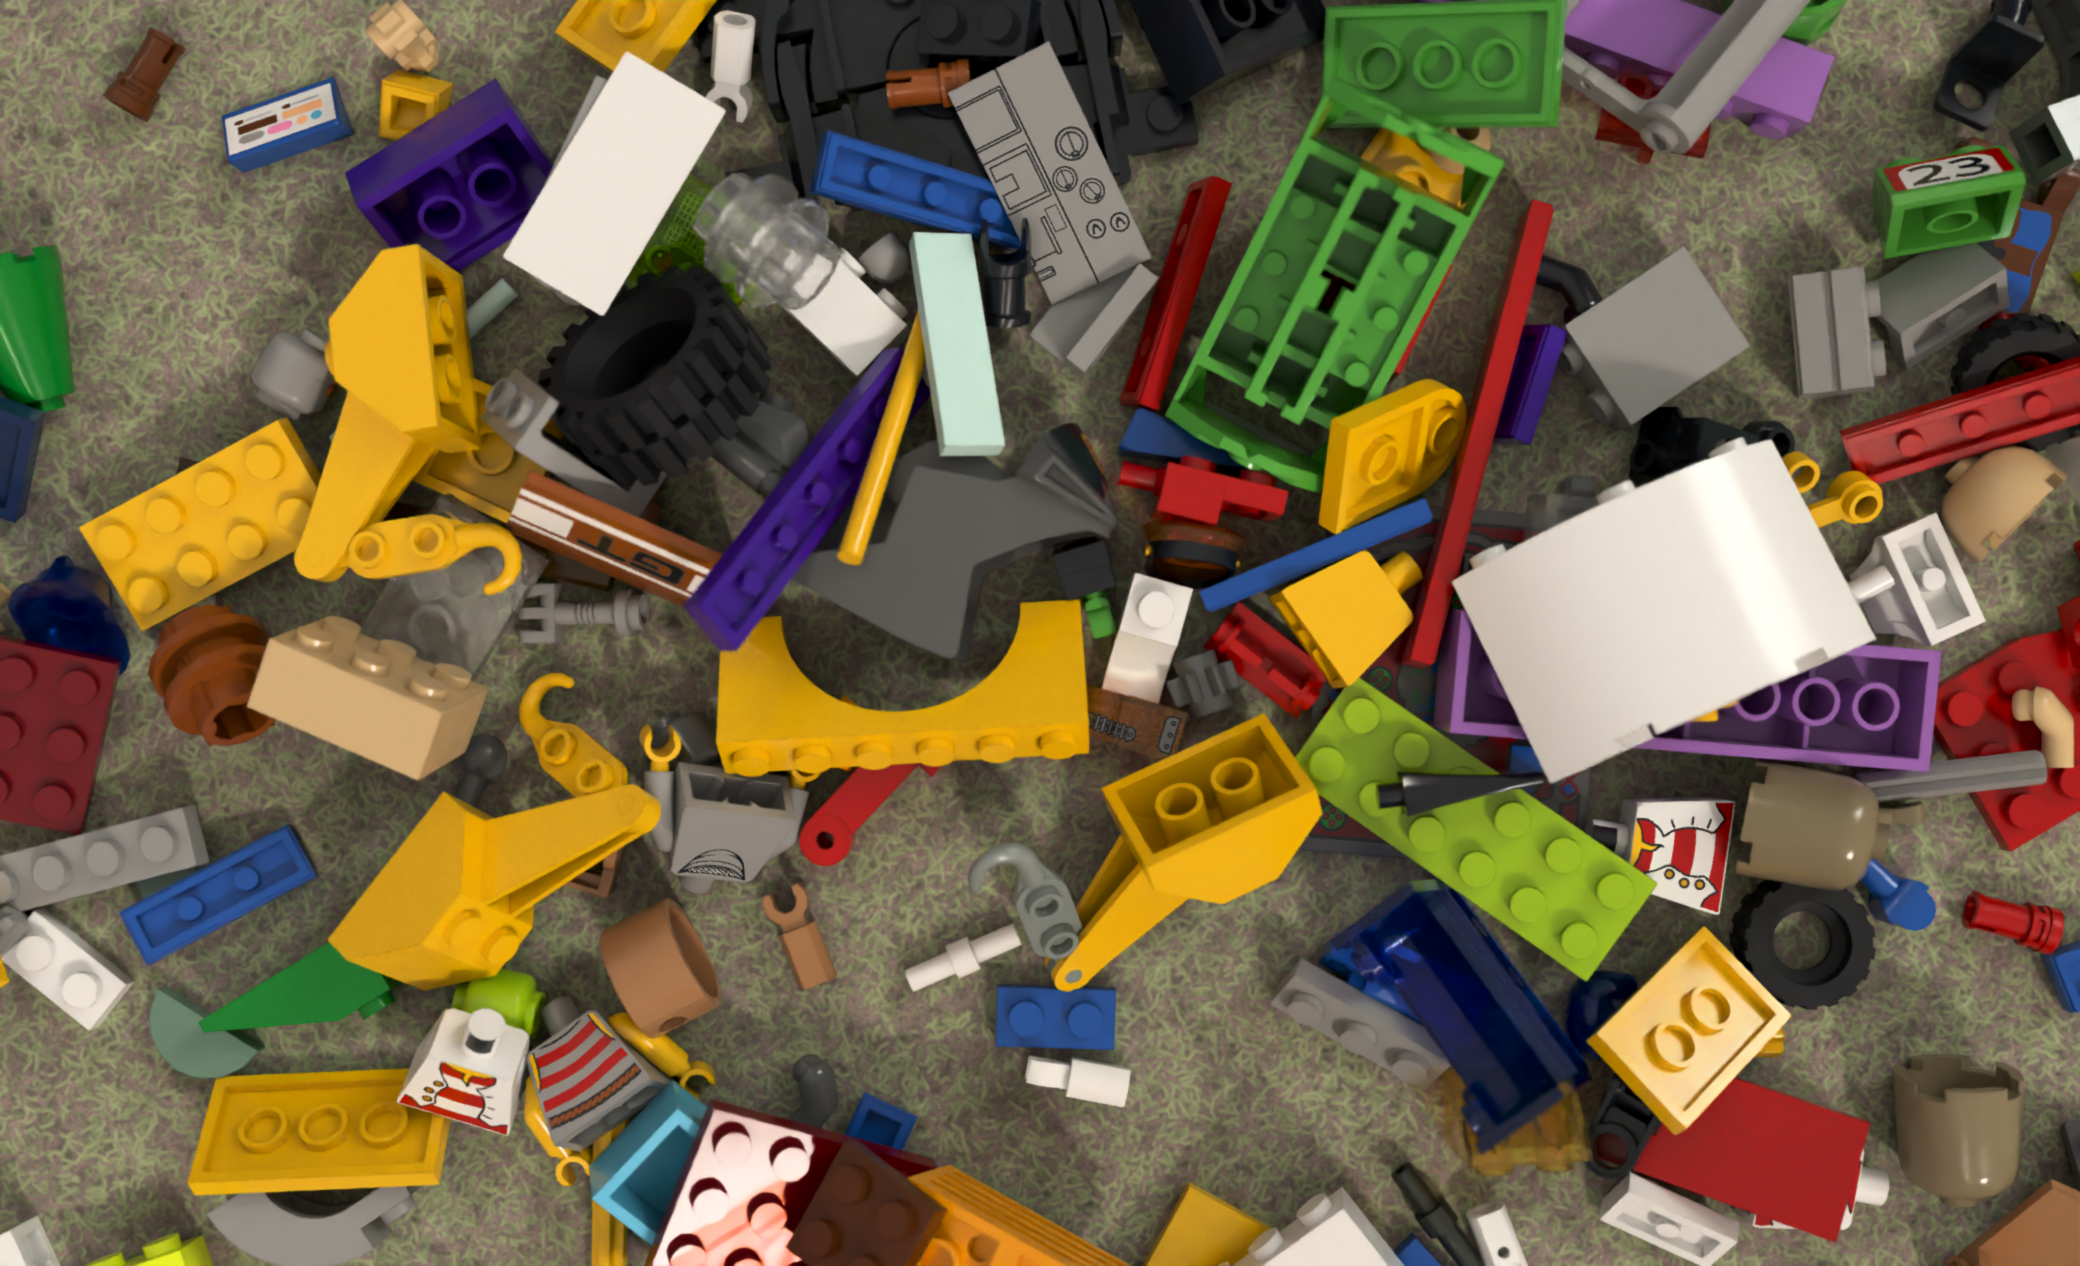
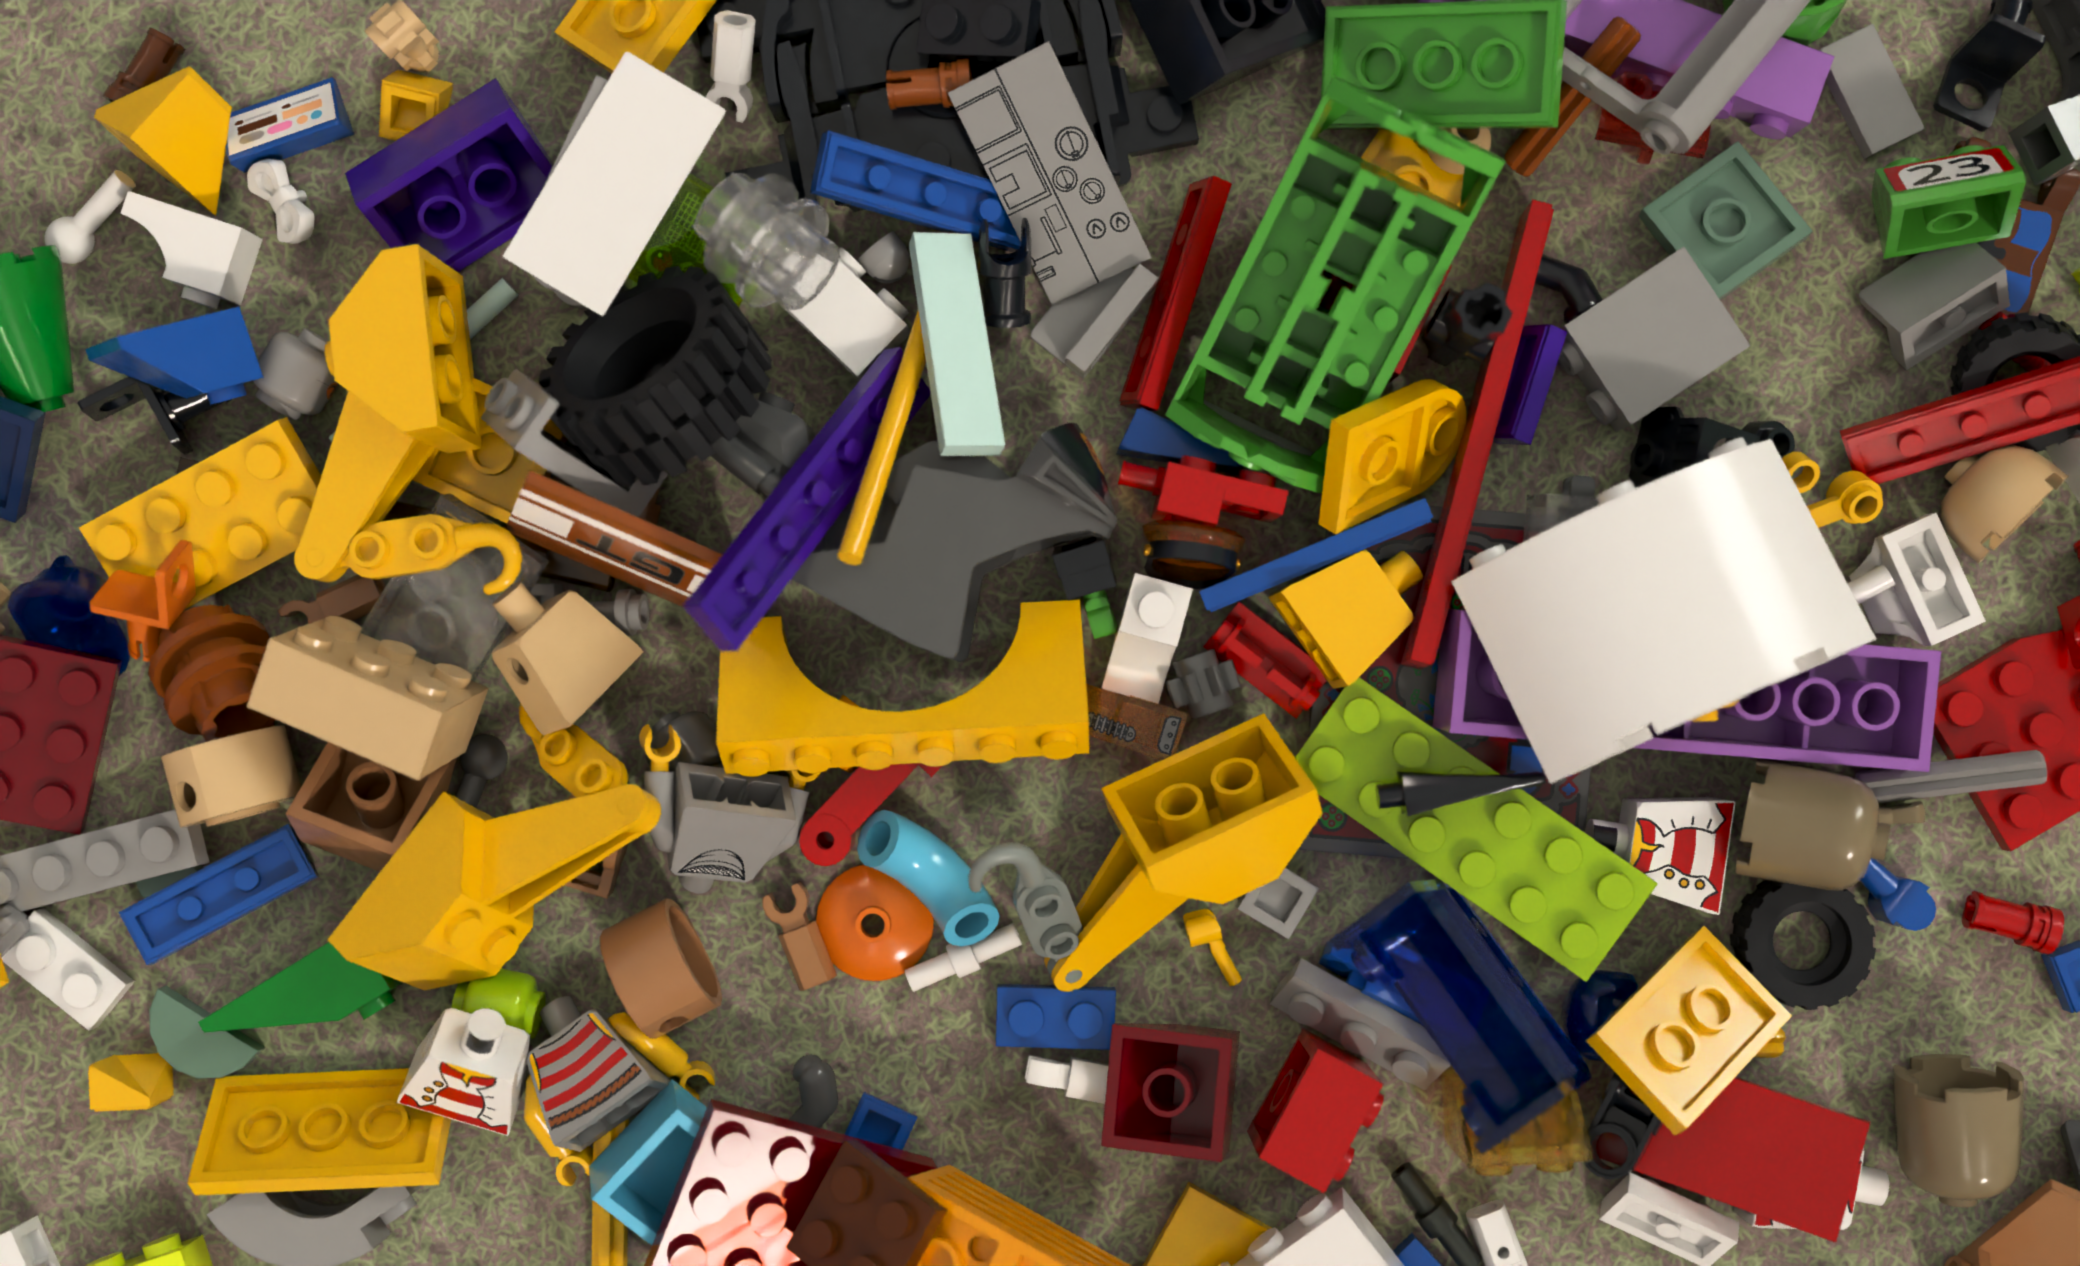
light grey brick [1788,266,1886,400] -> none
tan arm [2012,686,2074,768] -> none
none -> white bar [45,170,136,264]
none -> black bracket [78,376,232,455]
none -> blue slope [85,307,264,405]
none -> yellow slope [88,1053,174,1112]
none -> orange bracket [89,540,196,662]
none -> yellow slope [94,66,232,216]
none -> white arch [120,191,263,309]
none -> tan piece [161,726,301,828]
none -> white piece [247,159,315,244]
none -> medium nougat bar [278,575,392,624]
none -> medium nougat slope [286,742,456,872]
none -> tan torso [492,581,644,736]
none -> orange dish [816,864,934,981]
none -> medium azure cylinder [857,810,1000,946]
none -> dark red slope [1101,1023,1240,1162]
none -> yellow hand [1183,909,1242,986]
none -> light grey plate [1236,868,1319,939]
none -> red brick [1247,1028,1384,1193]
none -> black piece [1421,282,1513,367]
none -> dark orange axle [1504,16,1641,177]
none -> sand green plate [1639,141,1813,301]
none -> light grey tile [1819,24,1925,159]

